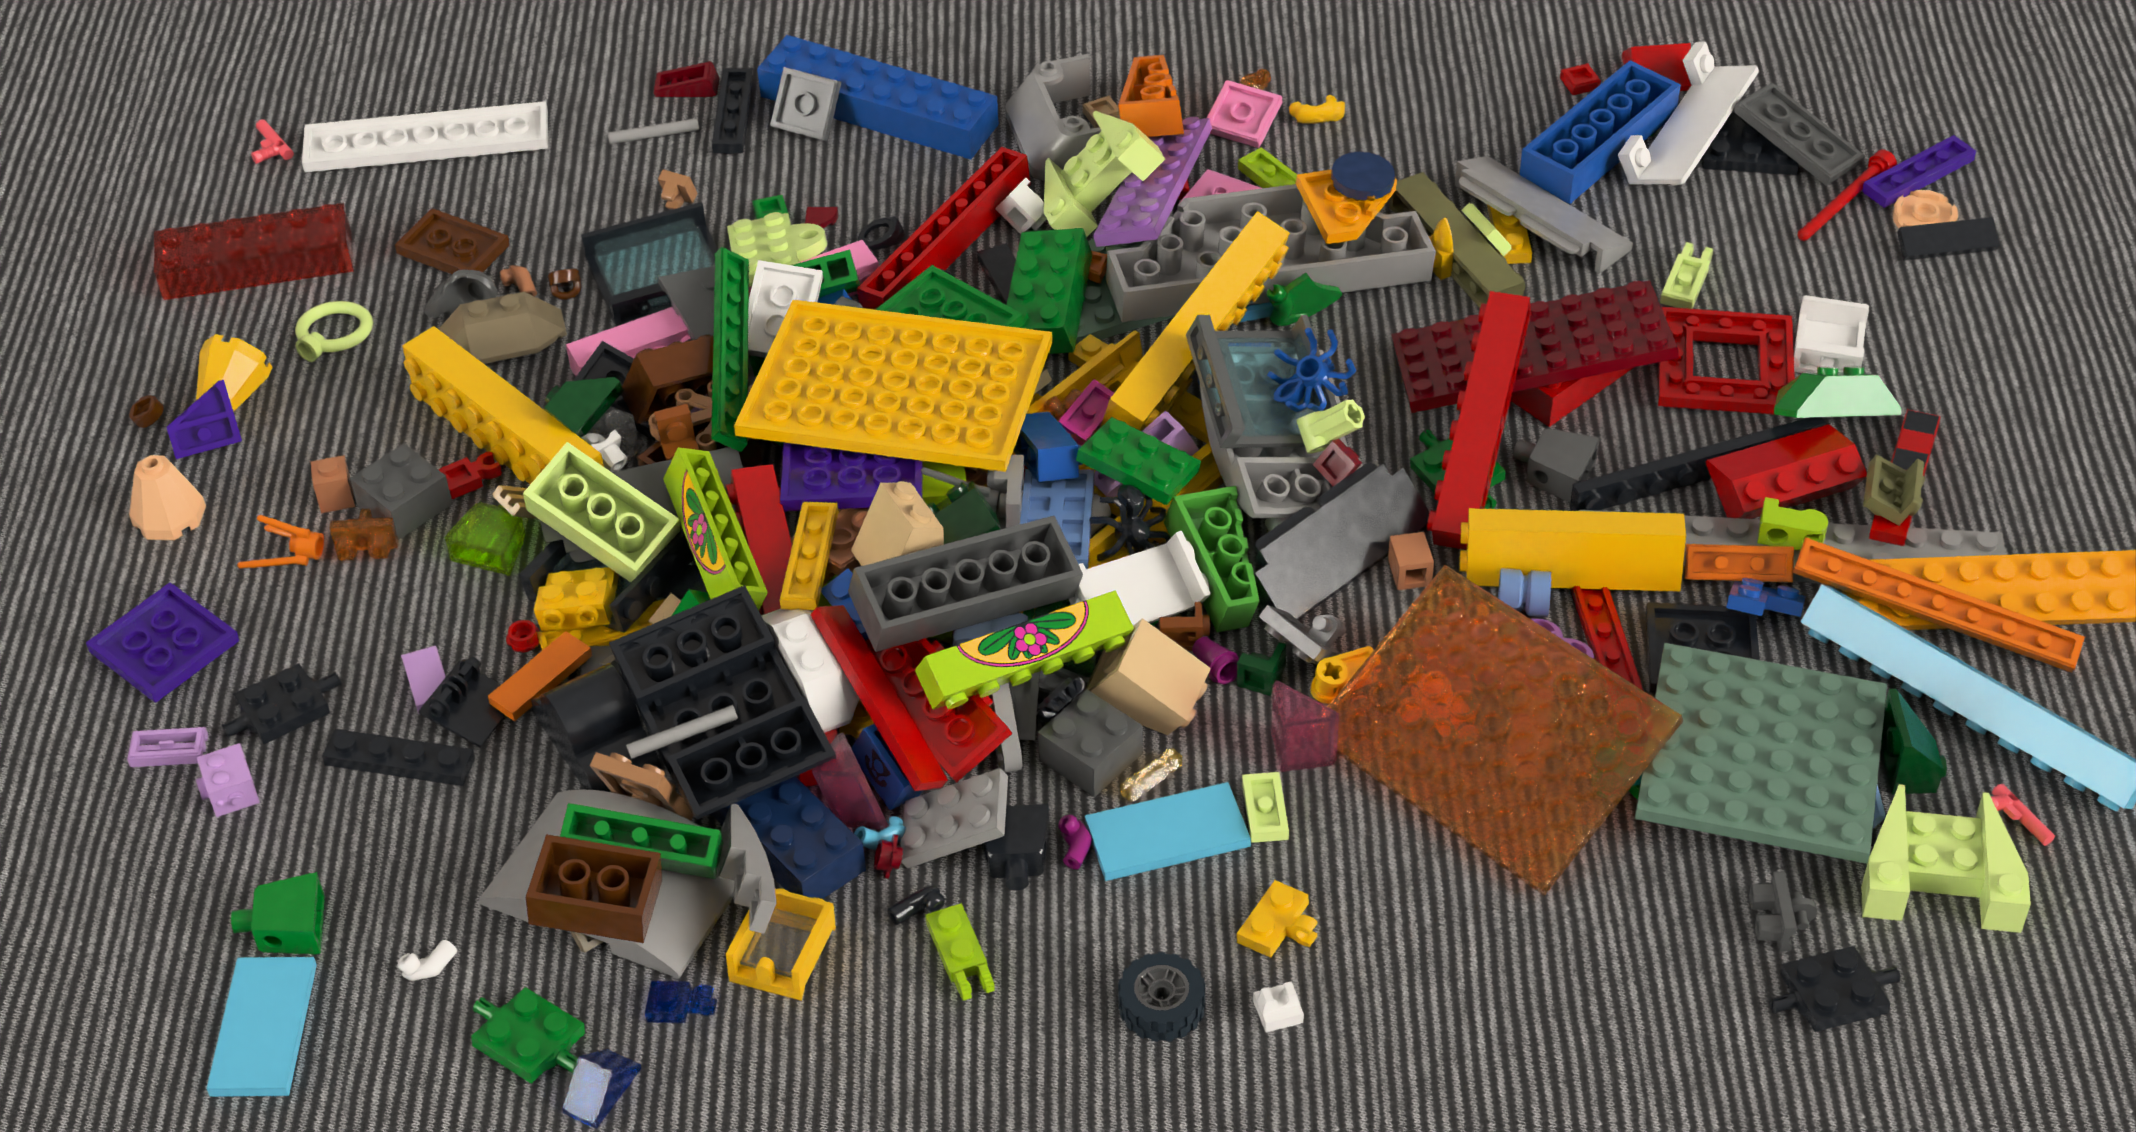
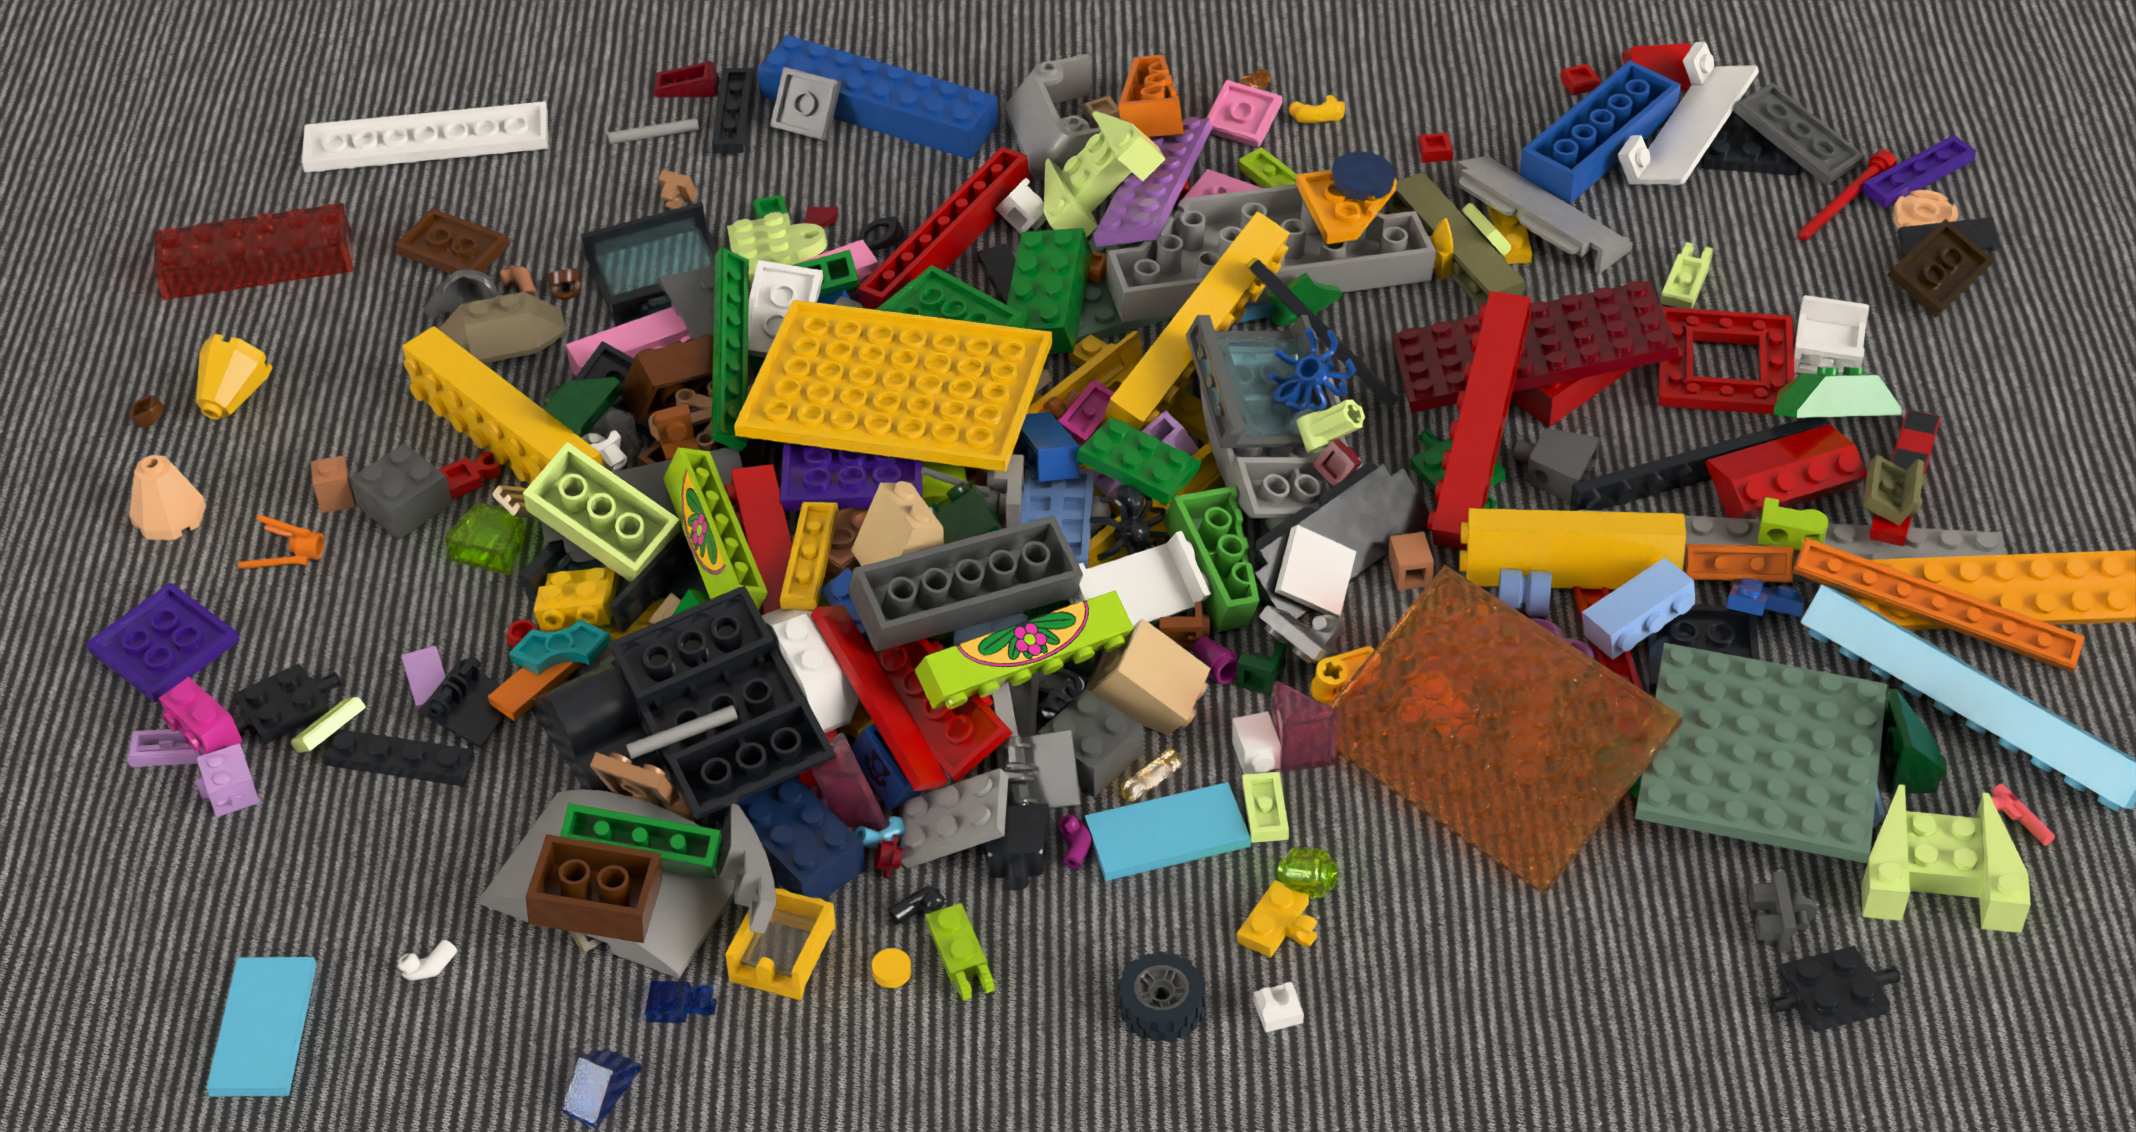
dark purple wing [166,379,242,459] -> none
green torso [231,872,325,954] -> none
coral hose [251,119,294,164] -> none
yellowish green piece [295,301,373,362] -> none
clear orange hips [329,508,399,561] -> none
green plate [471,987,585,1084] -> none
none -> dark pink brick [159,677,243,755]
none -> yellowish green tile [290,697,366,753]
none -> teal tile [509,620,612,675]
none -> yellow tile [872,948,911,988]
none -> hinge [1002,730,1081,809]
none -> white brick [1232,711,1281,775]
none -> black tile [1245,257,1398,408]
none -> white tile [1275,525,1356,617]
none -> clear neon green head [1278,846,1338,899]
none -> red tile [1417,133,1453,163]
none -> light blue brick [1582,557,1695,660]
none -> dark brown plate [1887,219,1995,318]

